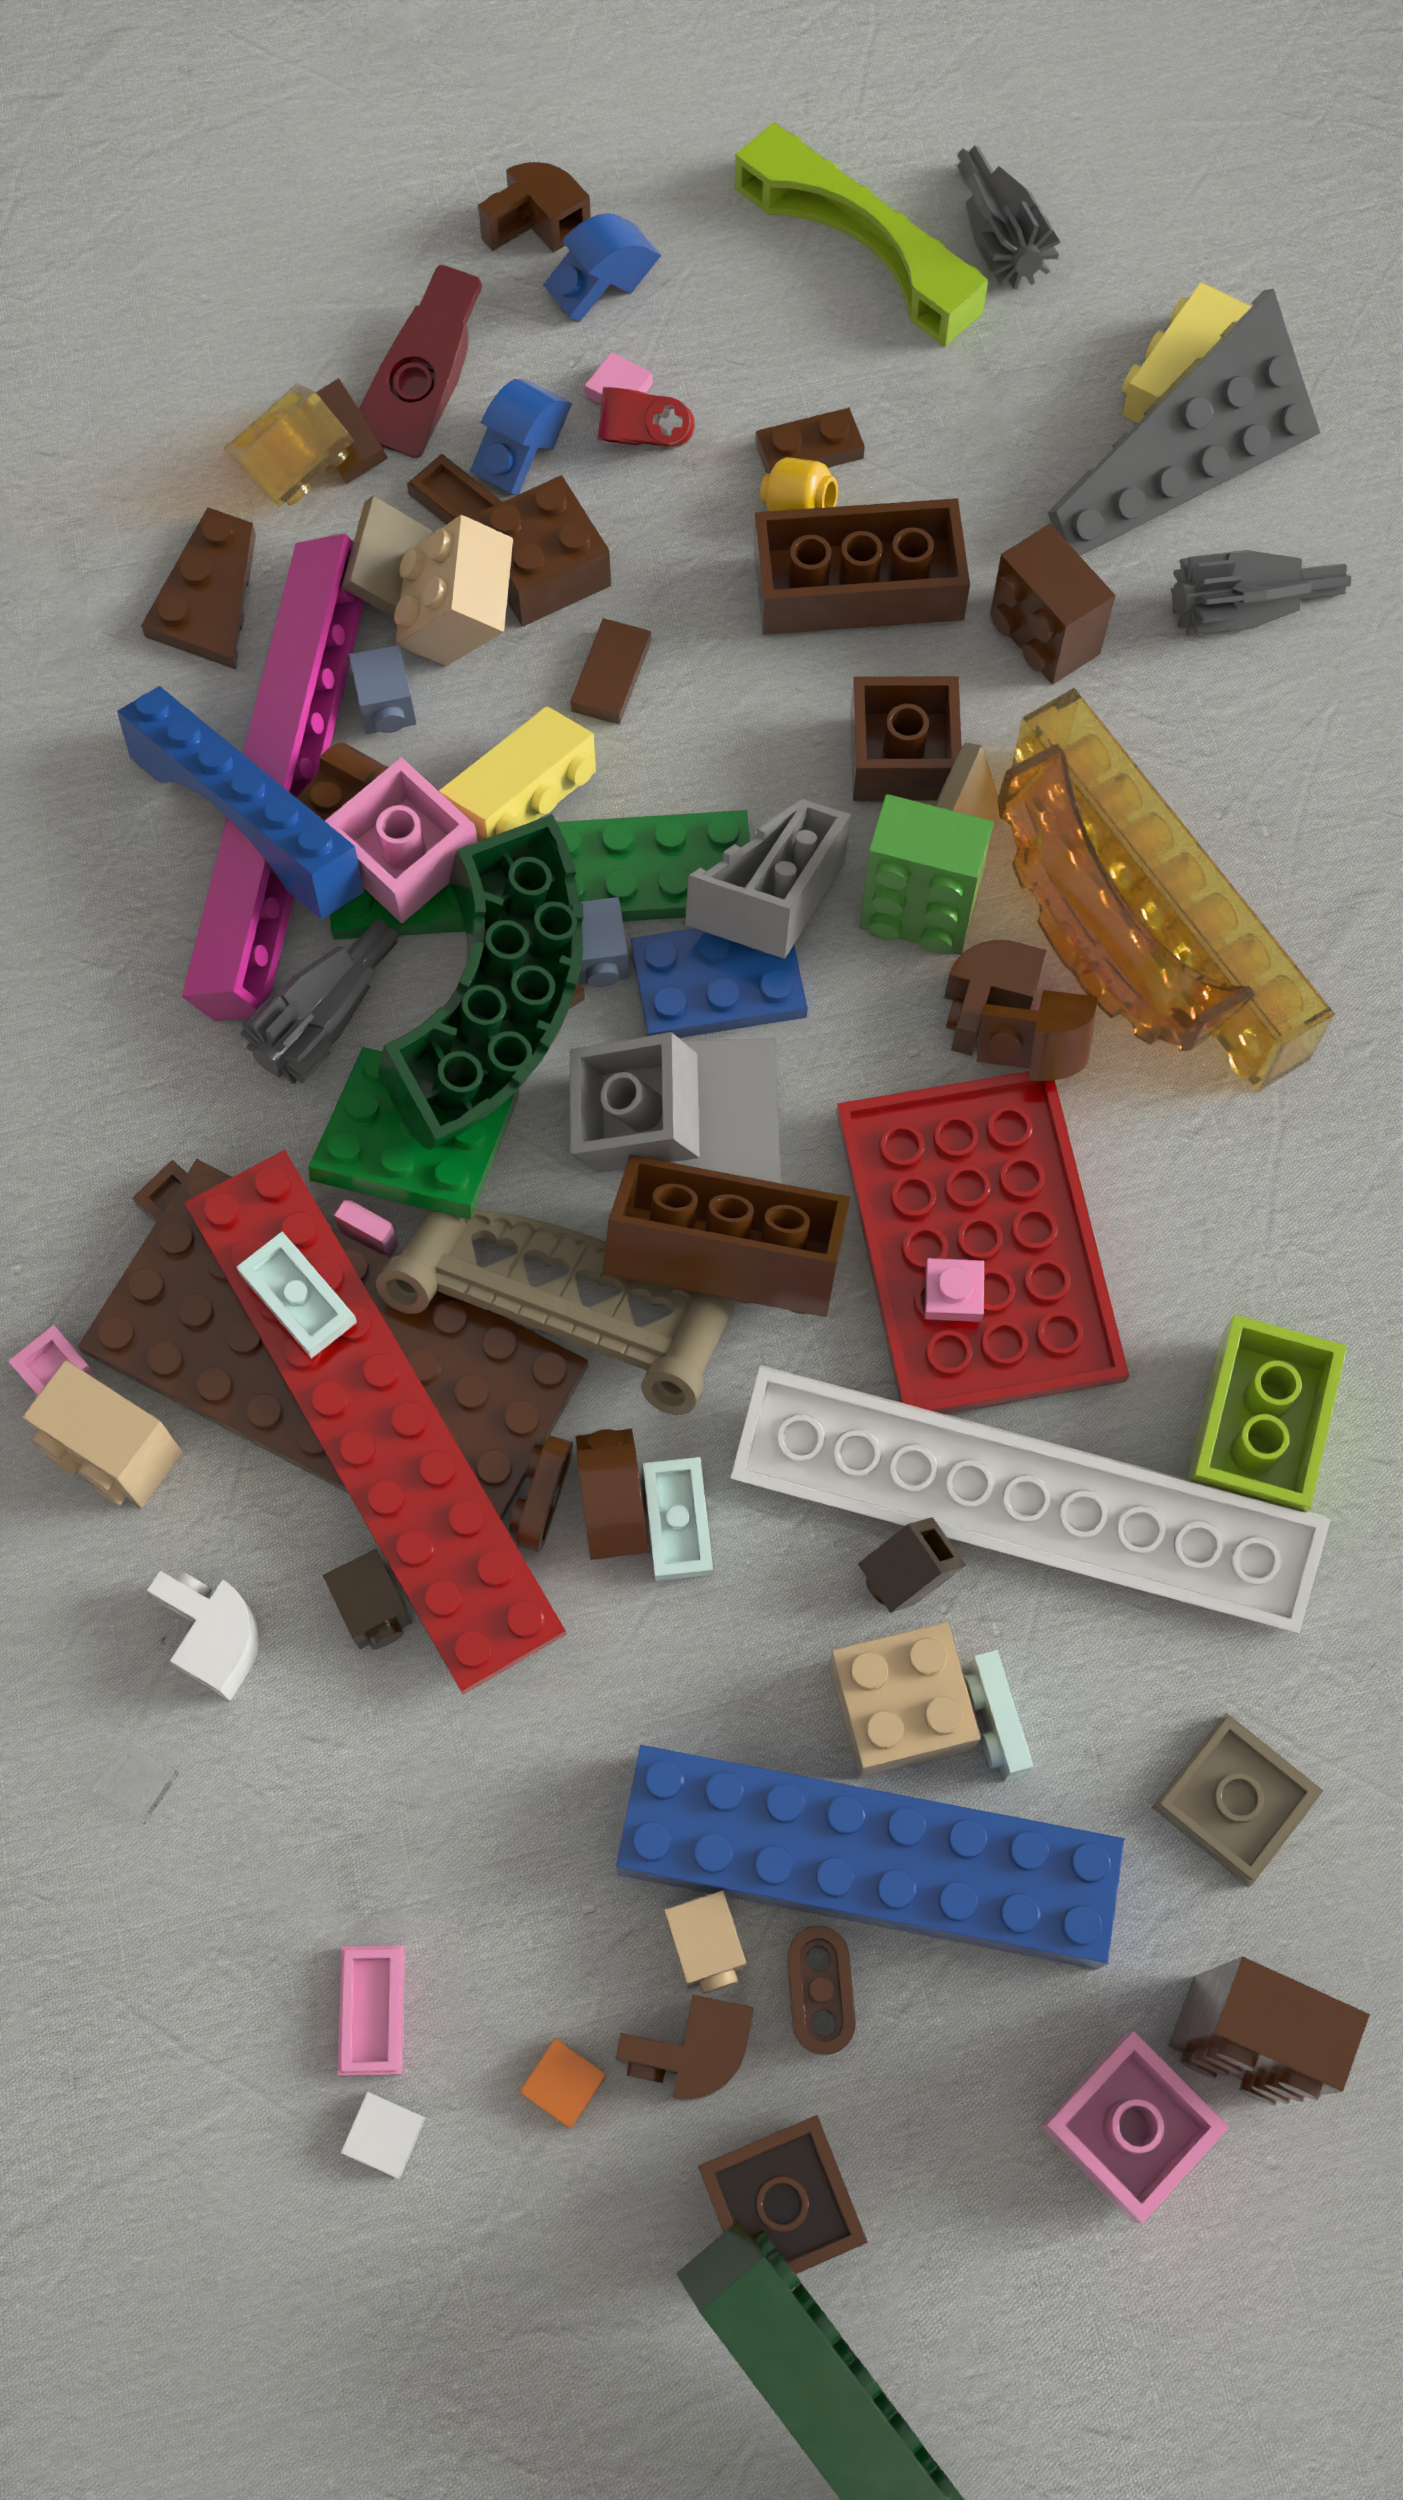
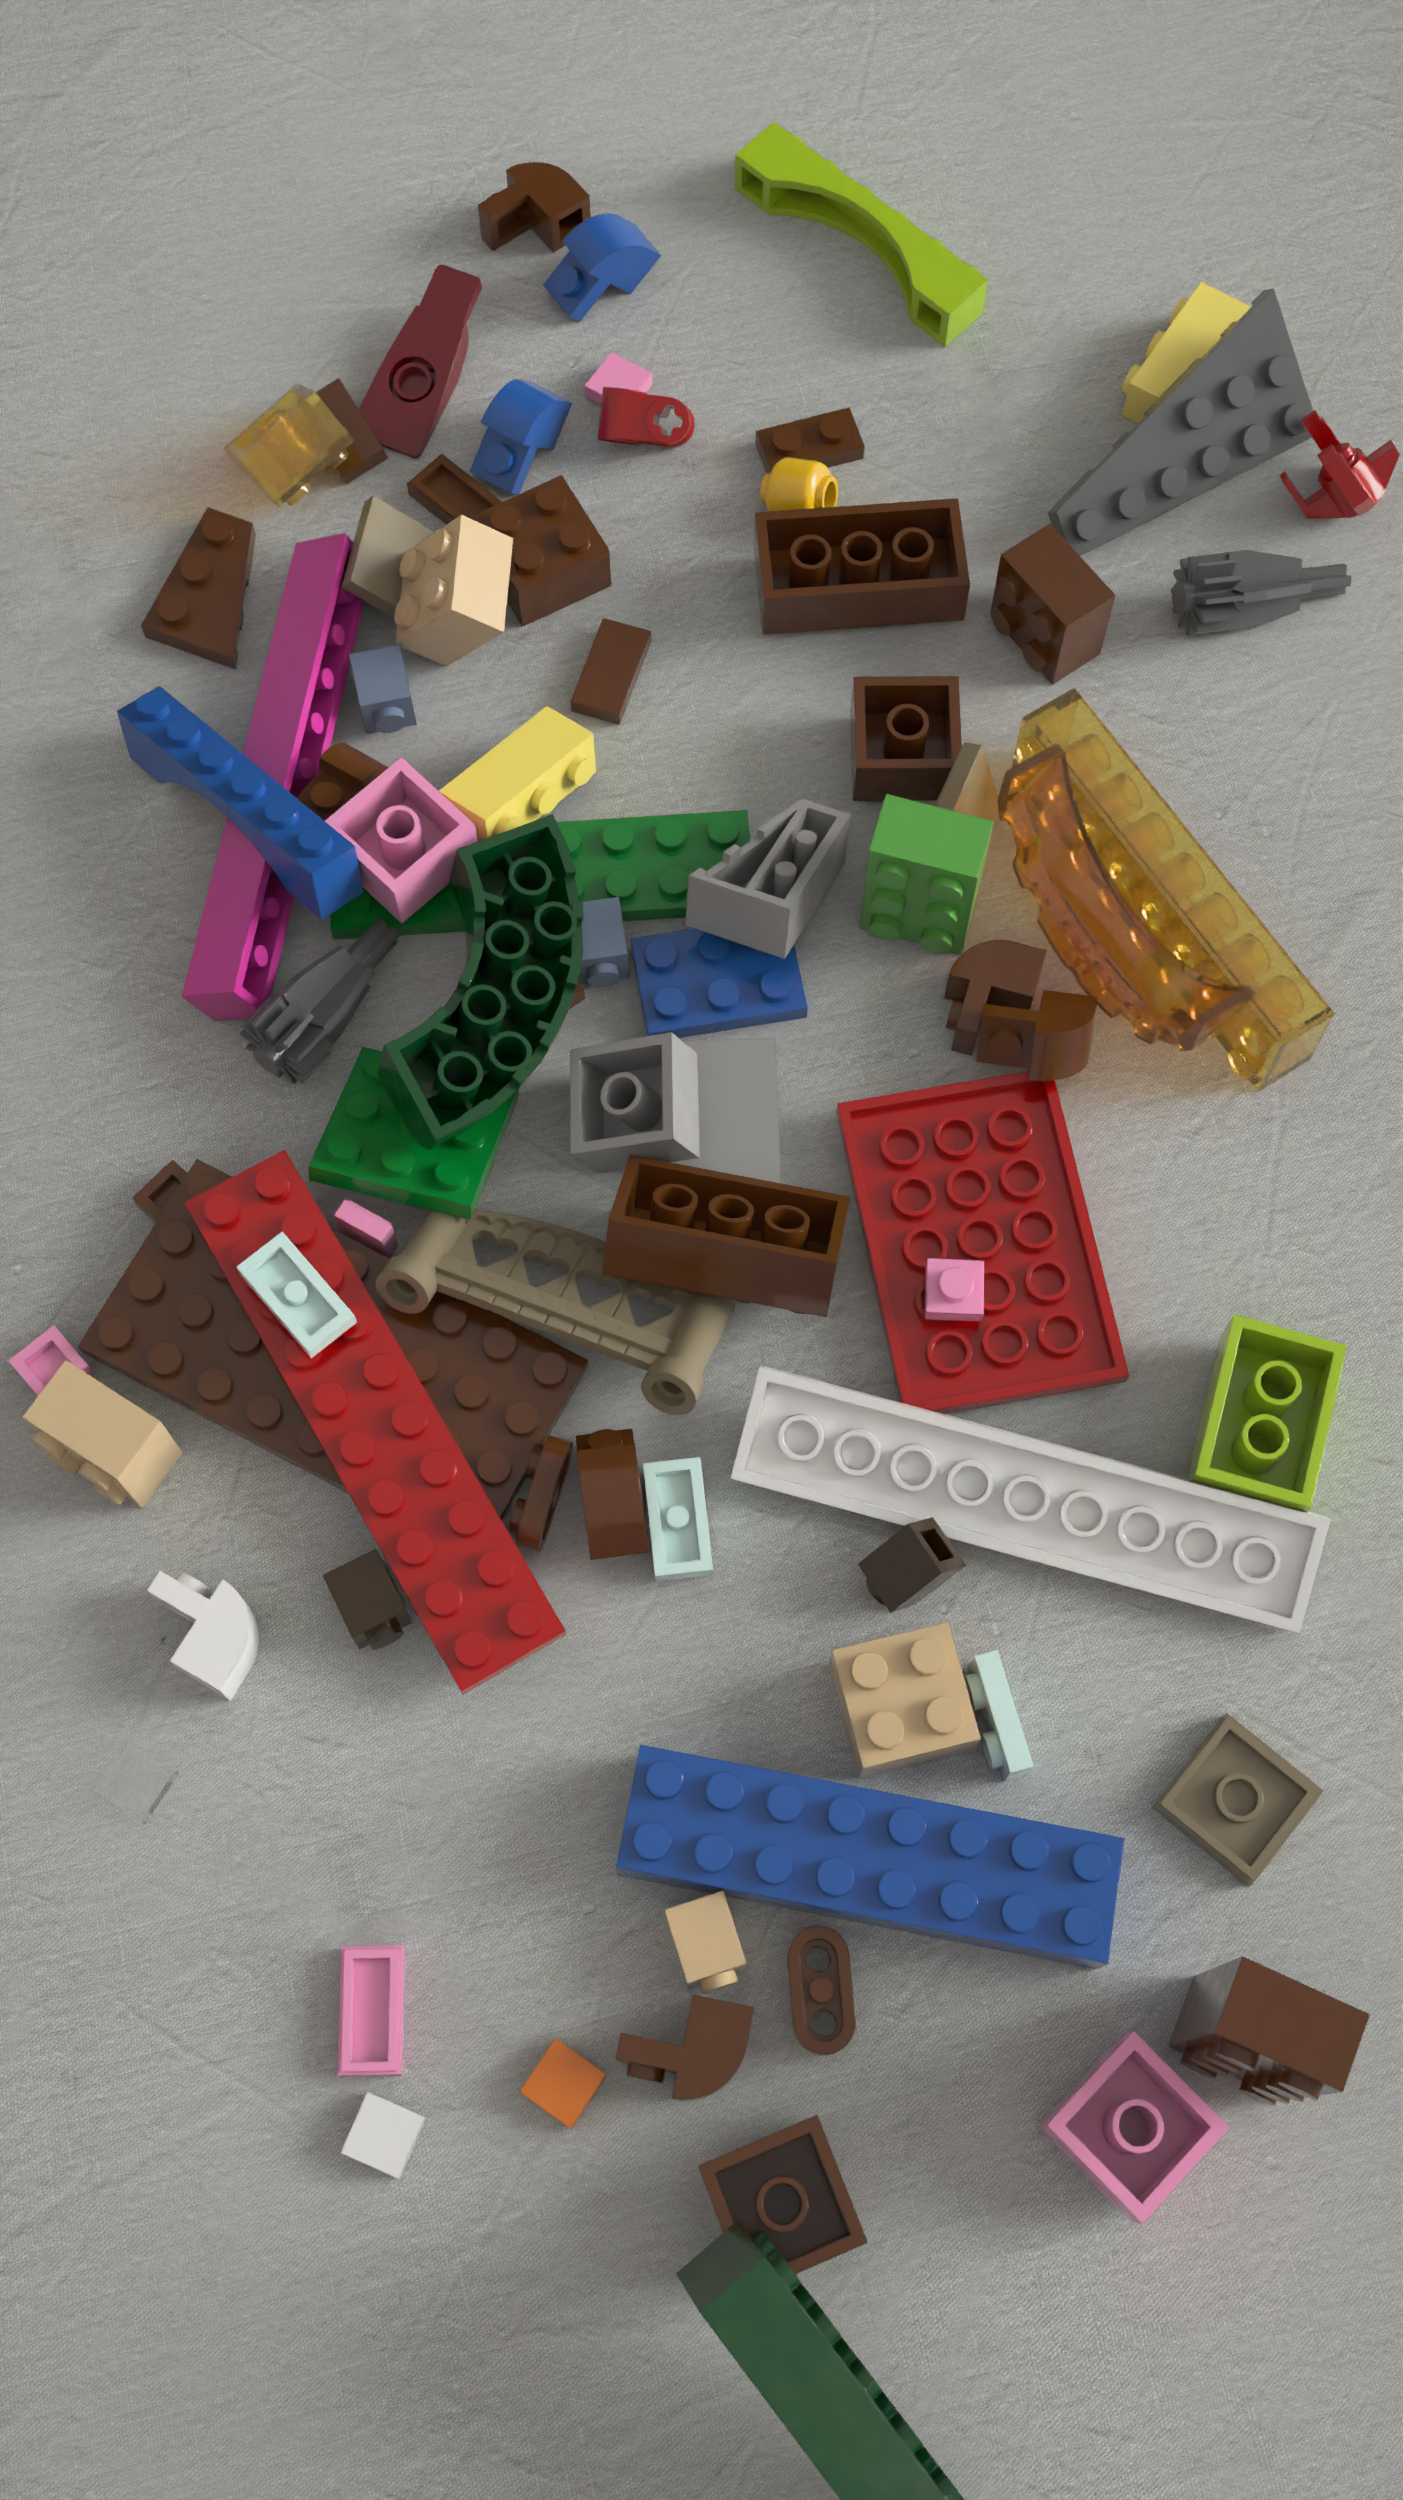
dark grey piece [957,145,1060,289] -> none
none -> red piece [1280,410,1400,519]

